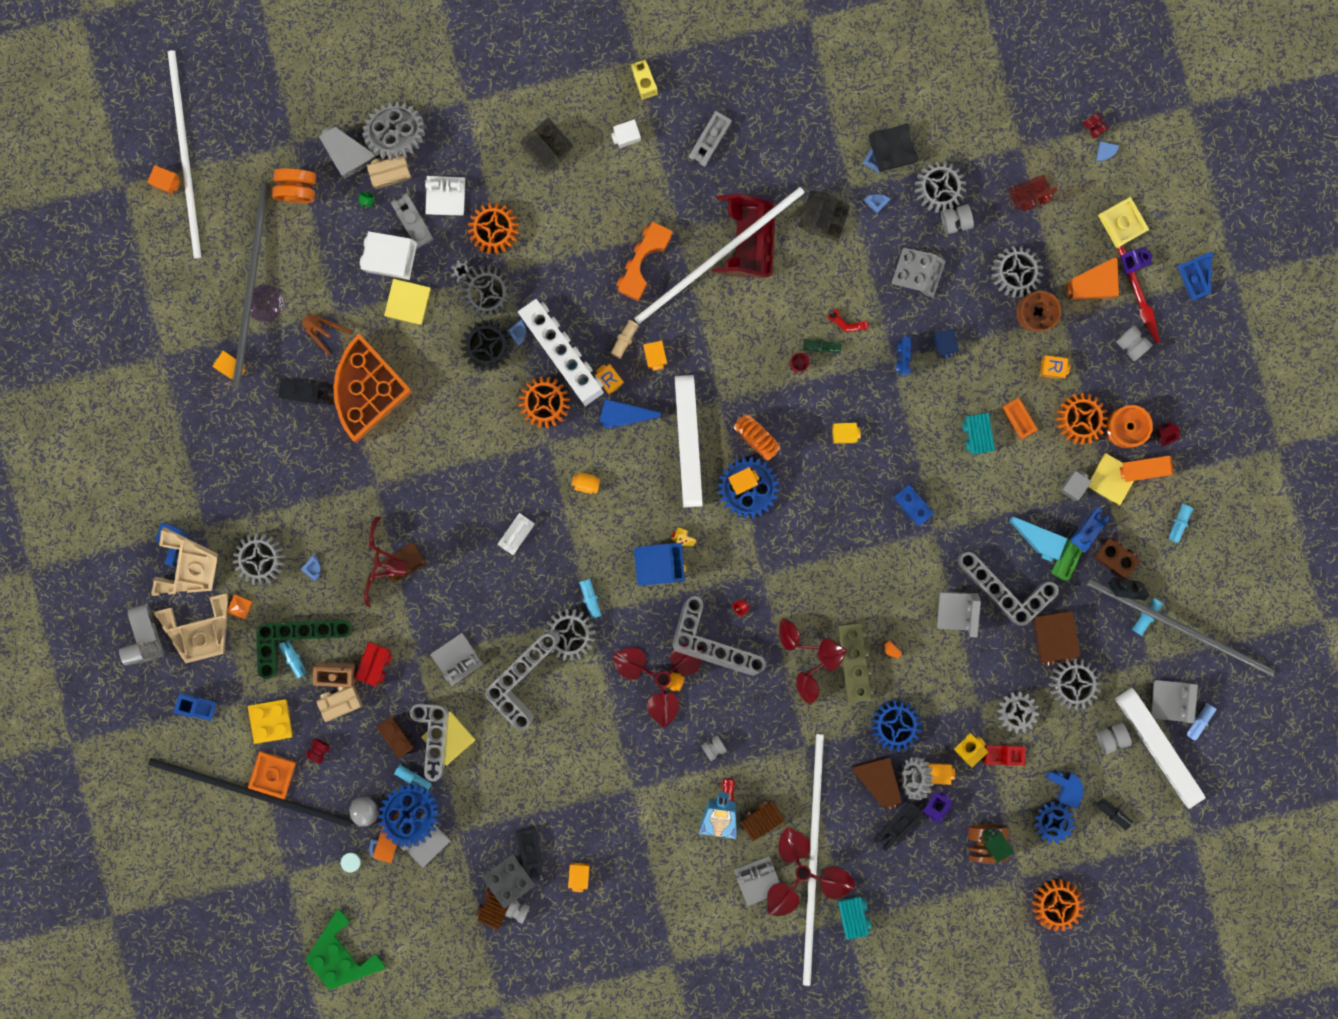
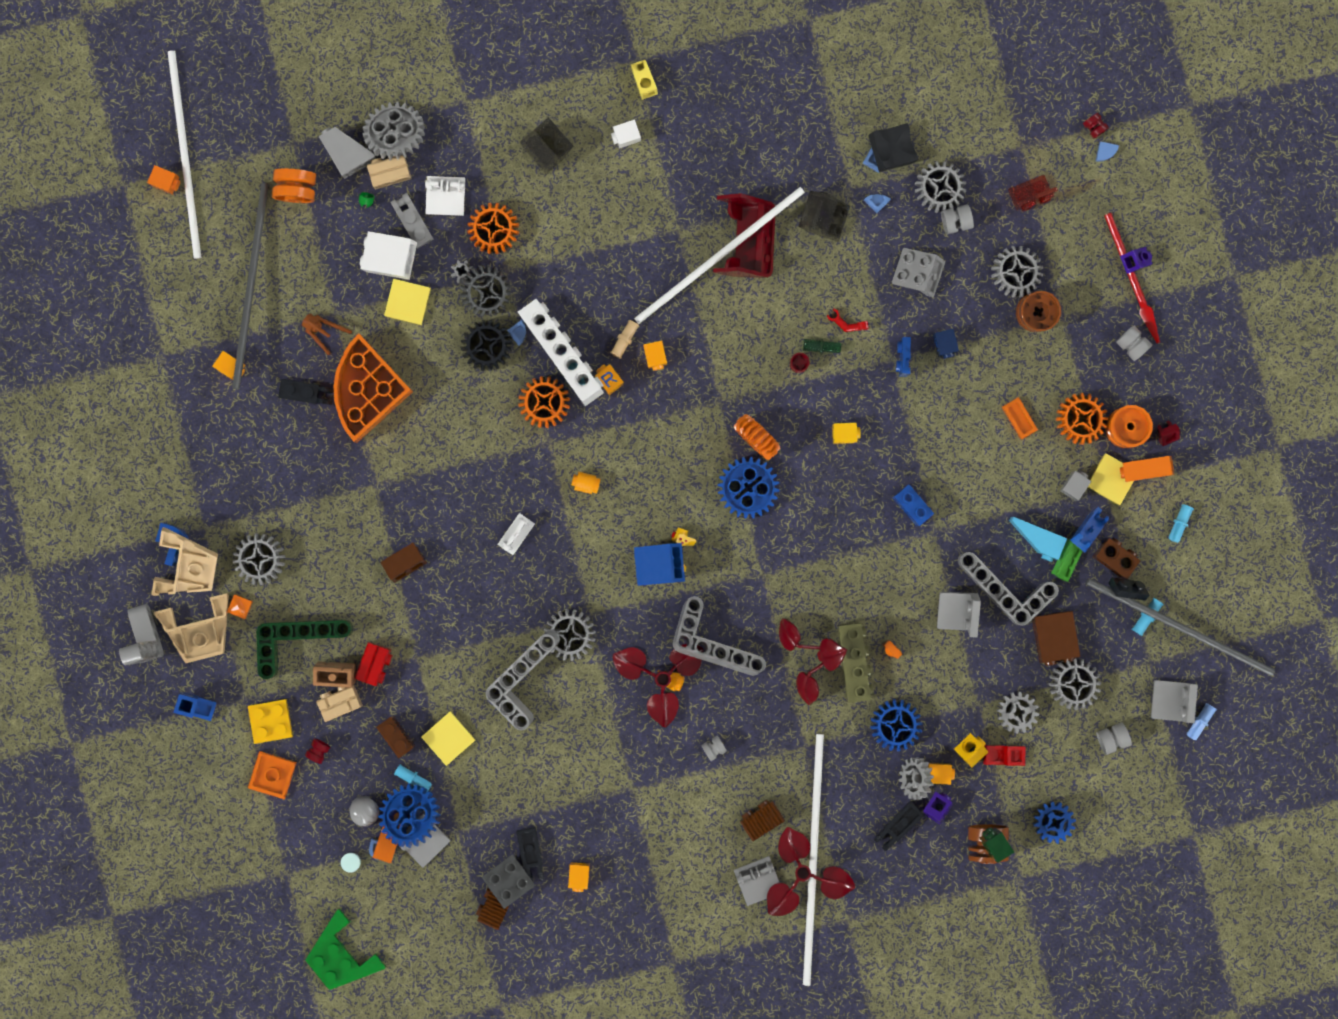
black piece [148,758,352,827] -> none
clear purple dish [250,284,284,323] -> none
medium azure pin [278,640,308,679] -> none
medium blue tile [301,555,321,582] -> none
dark red plant [364,516,407,607] -> none
light grey beam [410,703,449,781] -> none
light grey hinge [430,633,484,686] -> none
light grey wheel [505,900,530,924] -> none
medium azure pin [579,579,602,619] -> none
blue slope [599,399,661,430] -> none
orange arch [616,221,673,302] -> none
white beam [675,375,703,508] -> none
light grey plate [688,111,732,167] -> none
torso [700,792,737,839] -> none
red pin [721,778,736,801] -> none
light orange brick [728,467,759,495] -> none
red hinge [733,599,750,616] -> none
teal brick [837,895,872,940] -> none
reddish brown slope [851,756,902,810] -> none
teal brick [962,413,995,455] -> none
orange gear [1032,879,1085,932] -> none
light orange brick [1040,355,1070,379] -> none
blue brick [1045,769,1083,809] -> none
orange slope [1066,258,1119,300] -> none
black axle [1097,798,1133,831] -> none
light yellow tile [1098,197,1149,248] -> none
white beam [1115,687,1205,809] -> none
blue wing [1177,252,1213,301] -> none

